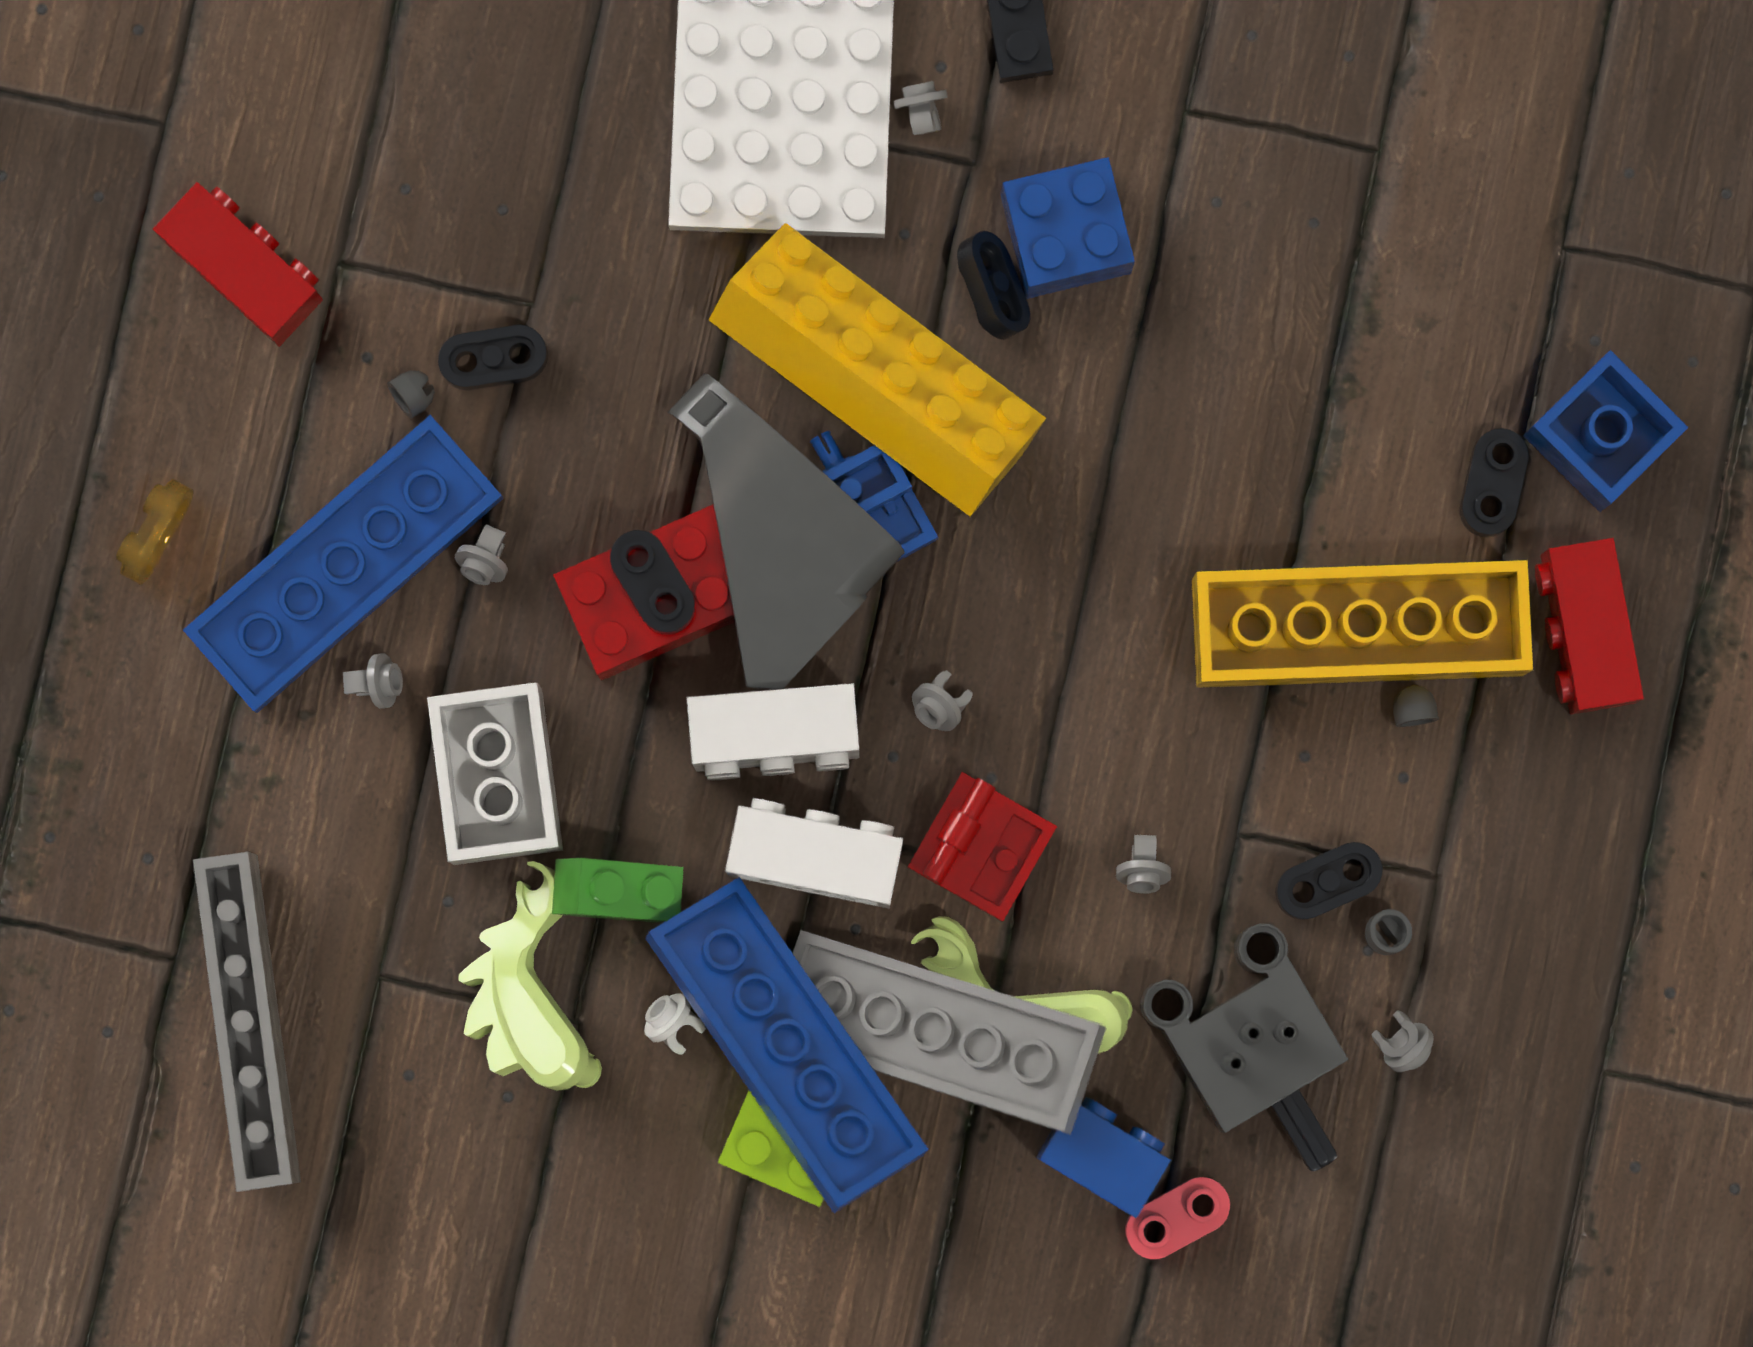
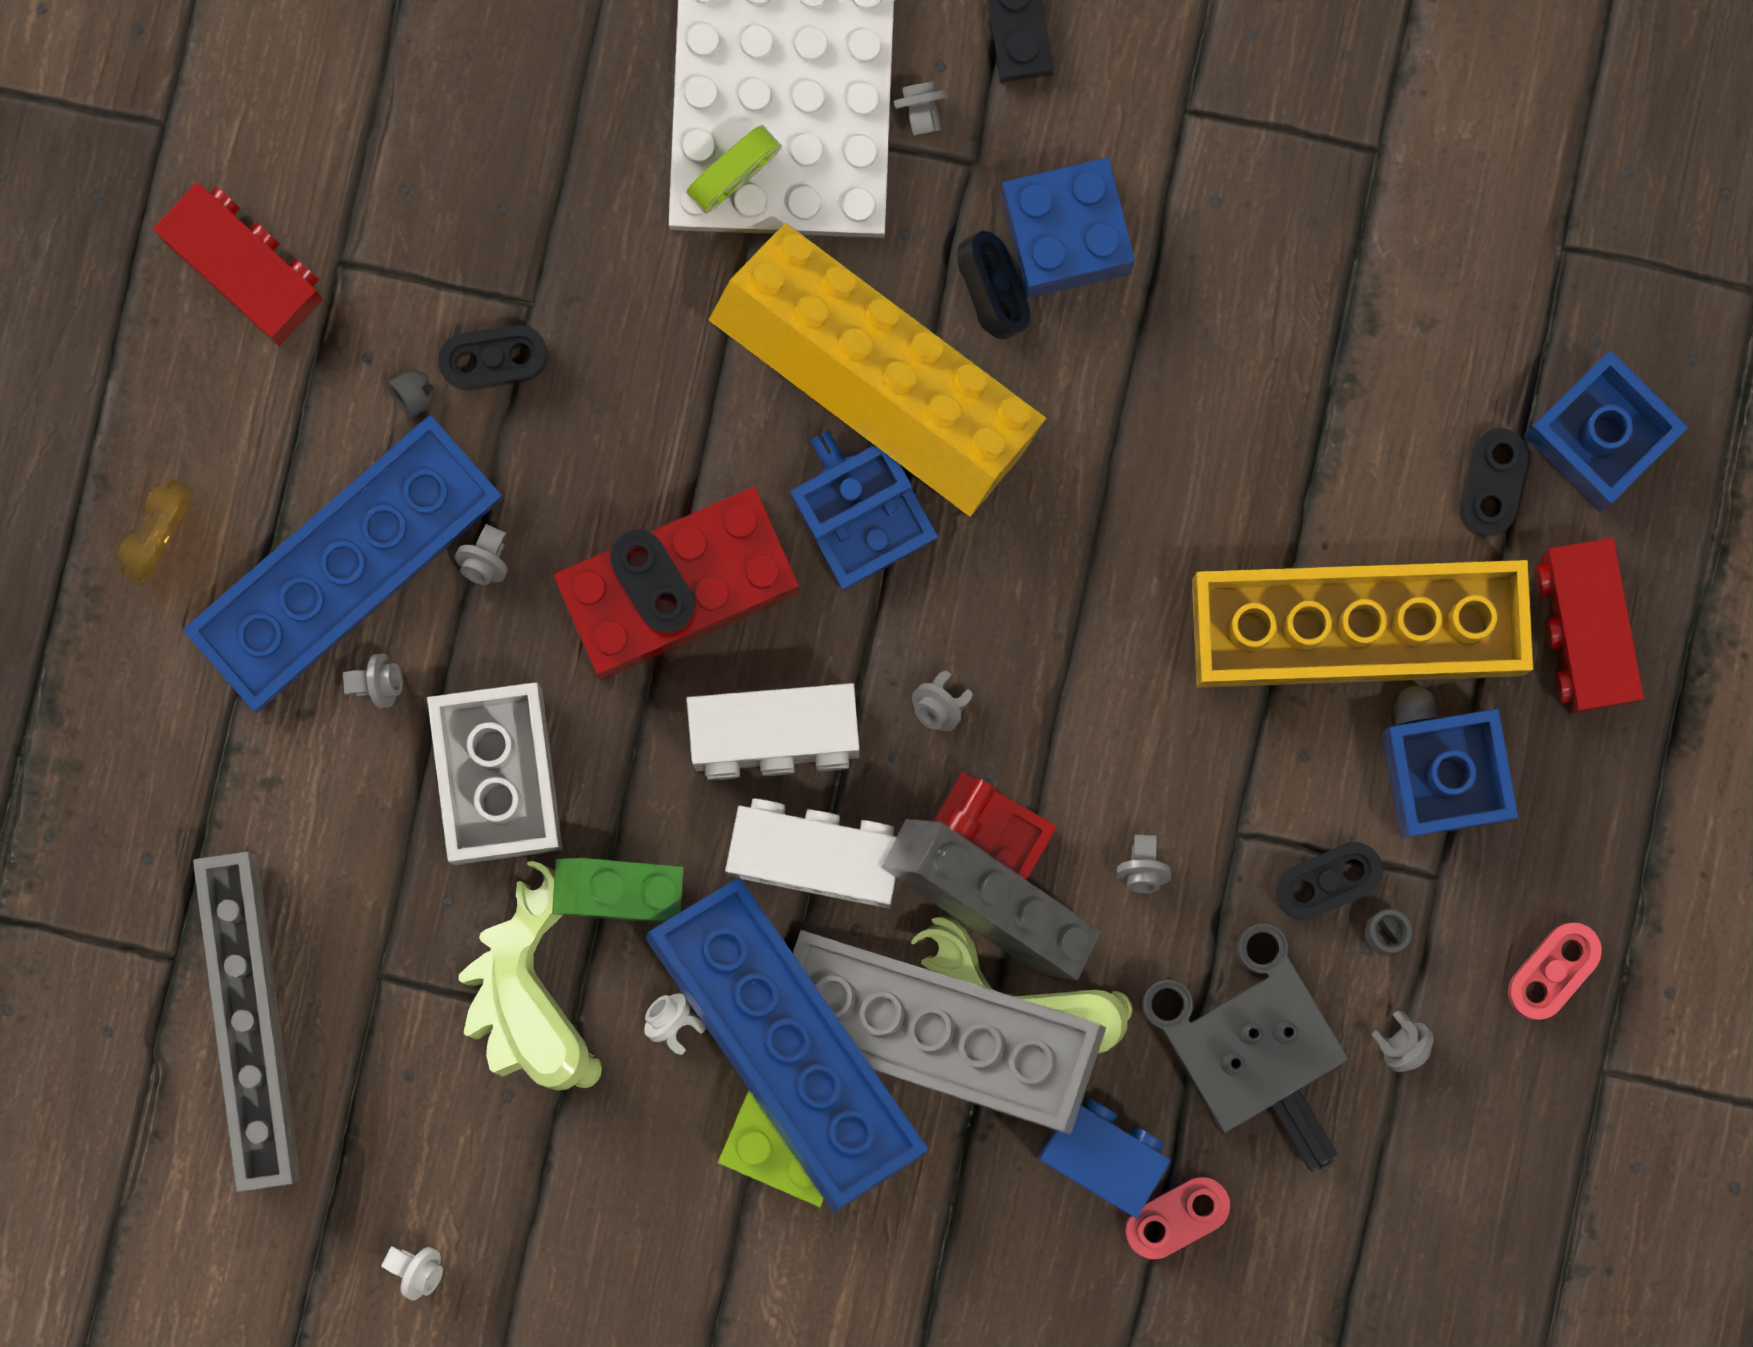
dark grey panel [667,373,905,690] -> none
none -> white plate [381,1246,443,1301]
none -> lime beam [686,125,782,214]
none -> flat silver brick [881,819,1101,980]
none -> blue brick [1382,709,1518,840]
none -> coral plate [1508,923,1602,1020]

